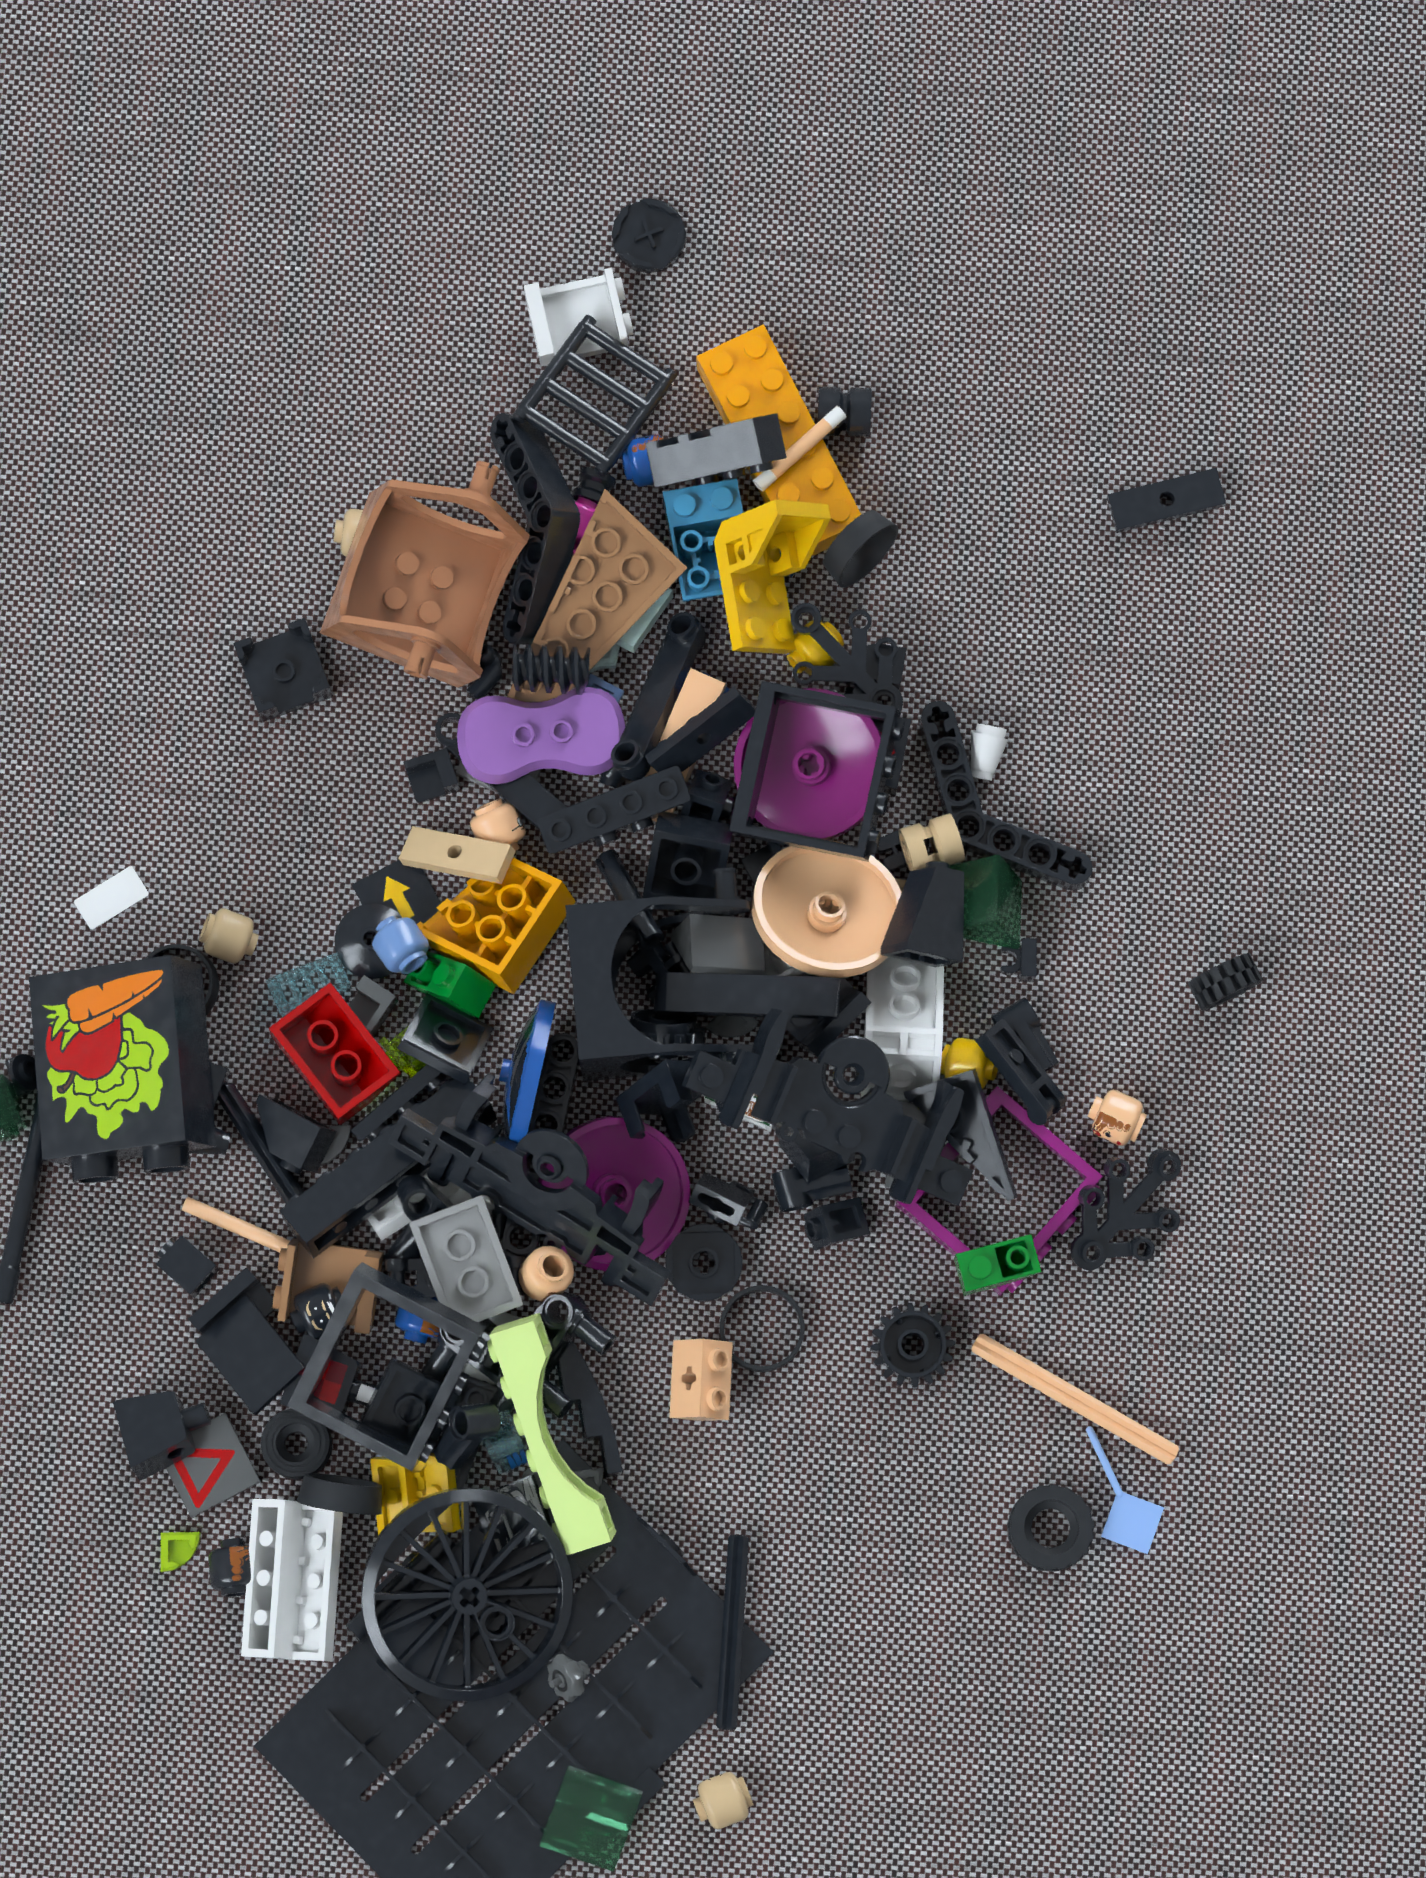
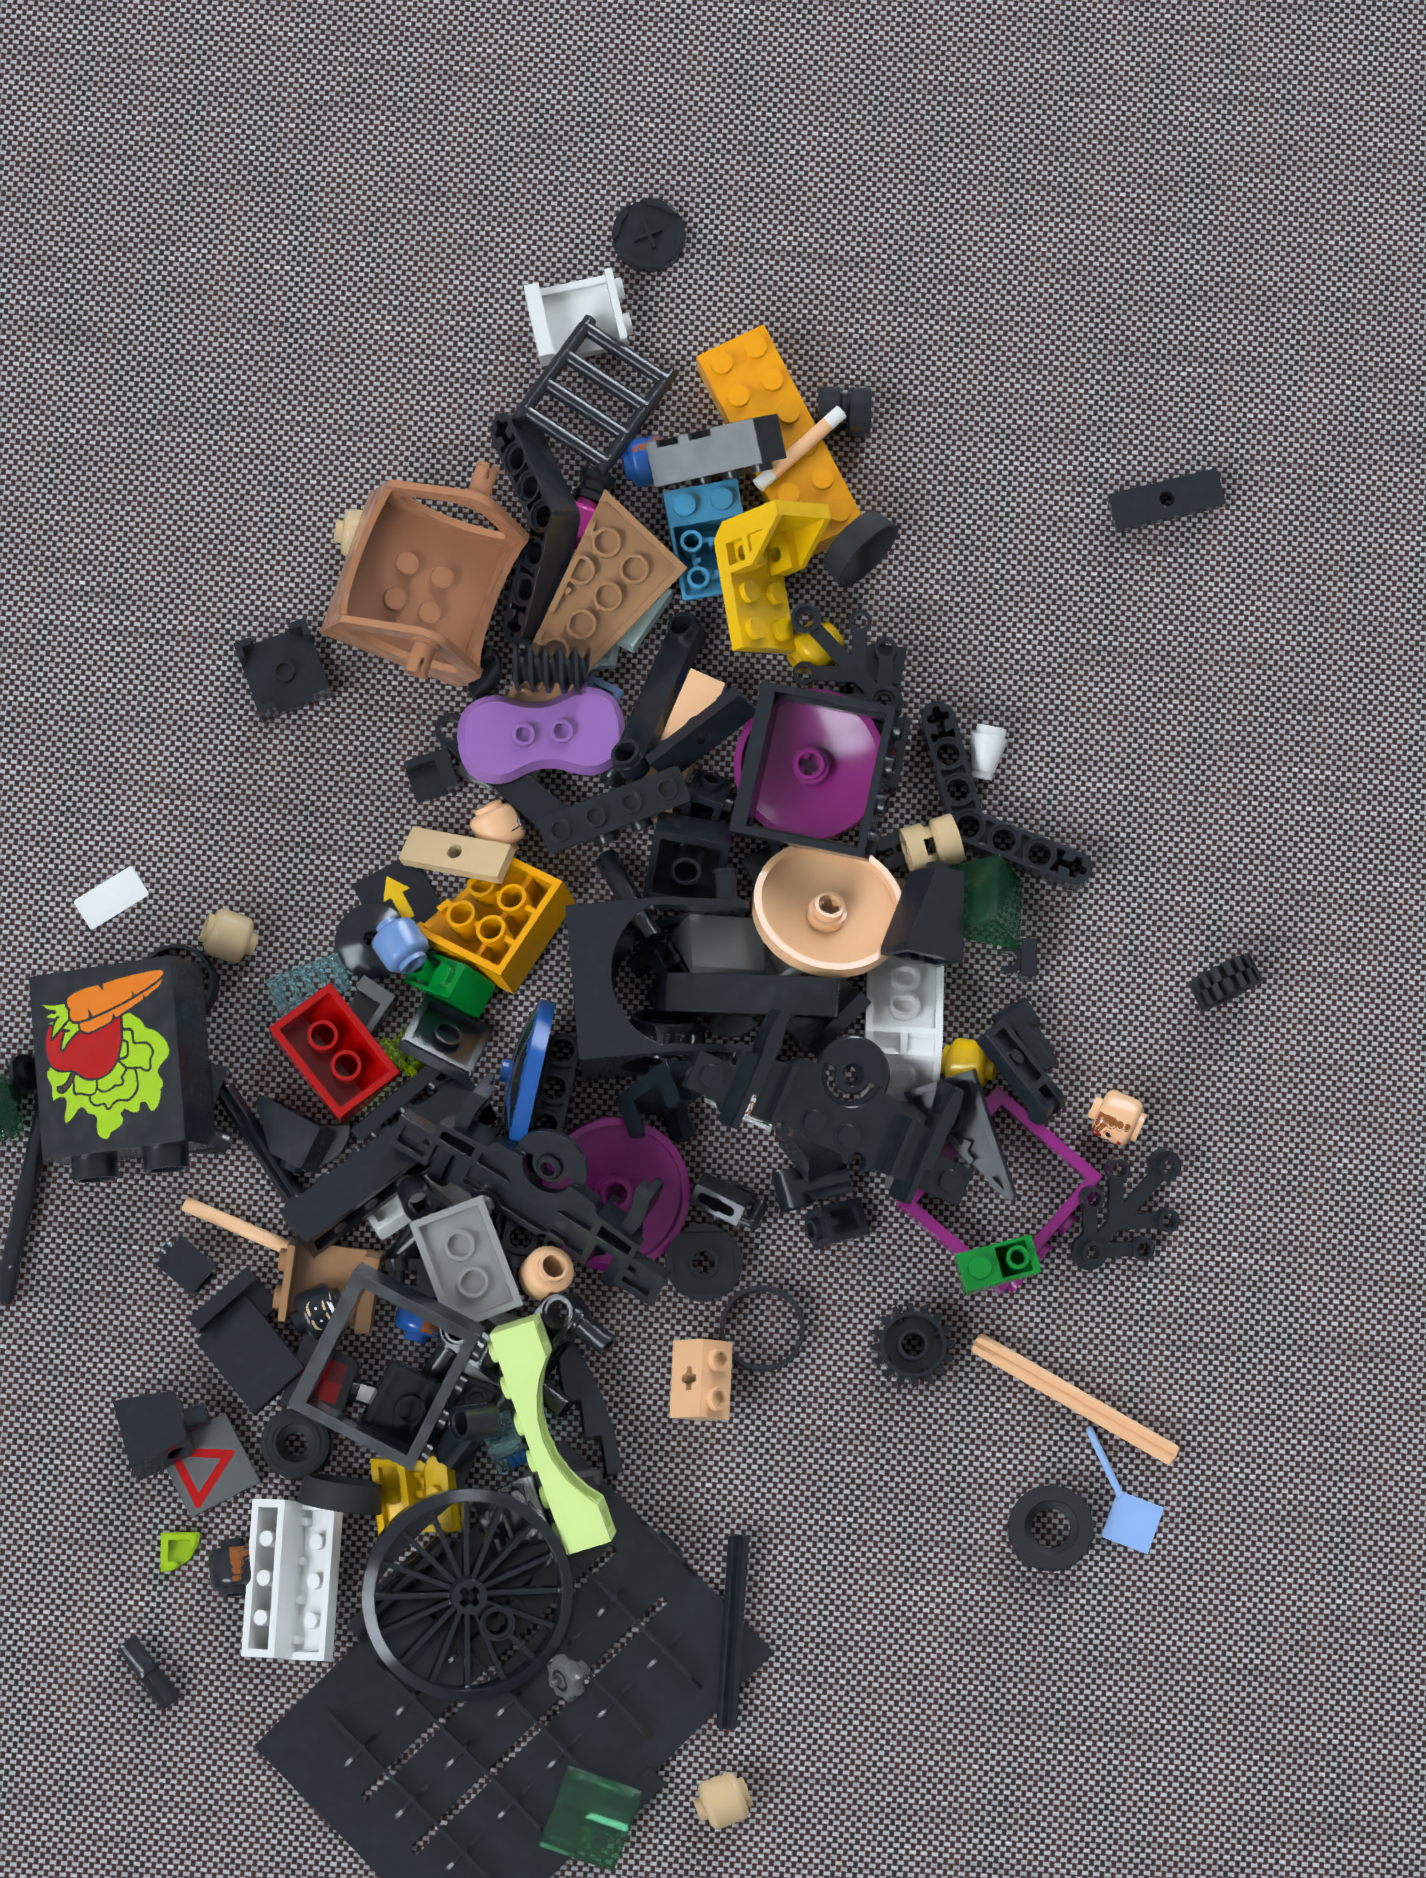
none -> black axle [116,1635,180,1710]

